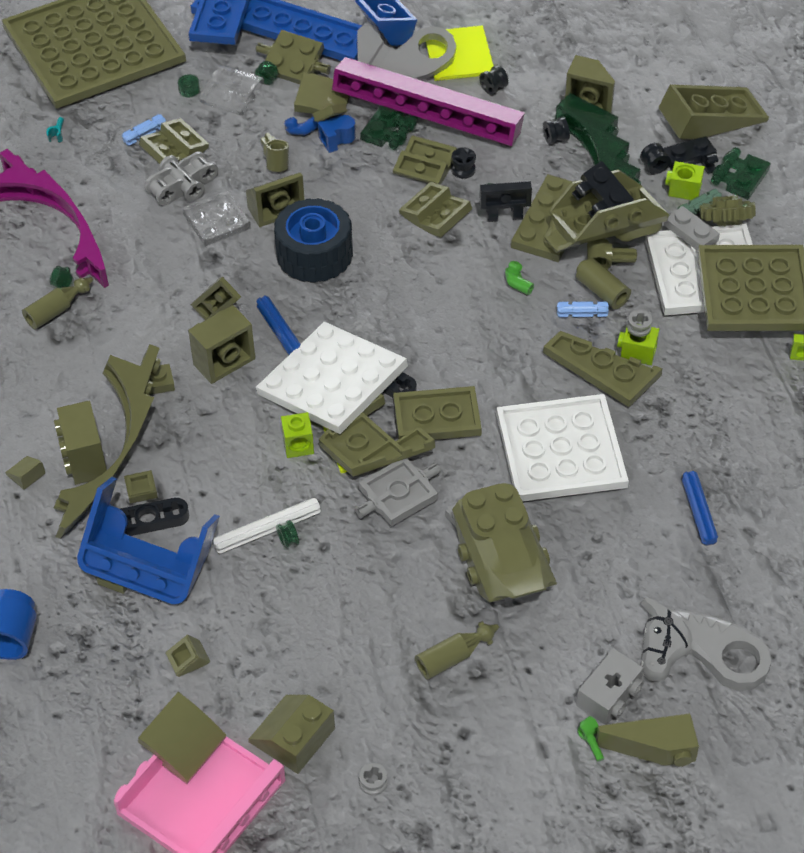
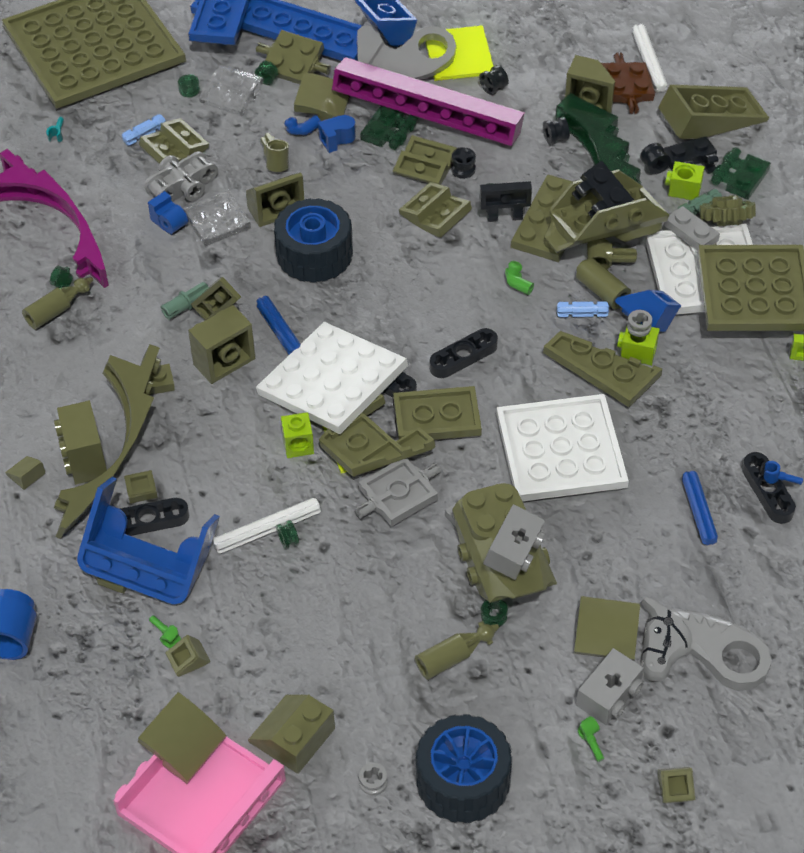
olive tile [313,103,347,122] -> none
olive slope [596,713,699,766] -> none
none -> blue leg [148,191,188,234]
none -> bright green hand [149,615,181,649]
none -> sand green axle [161,282,208,320]
none -> black wheel [416,714,512,823]
none -> black beam [430,328,498,378]
none -> clear green bush [481,599,508,627]
none -> light grey brick [483,504,546,580]
none -> olive slope [574,596,640,661]
none -> reddish brown plate [601,52,655,114]
none -> blue slope [615,290,681,332]
none -> white axle [632,24,667,93]
none -> olive slope [657,767,695,803]
none -> black beam [742,452,796,524]
none -> blue hand [764,461,803,485]

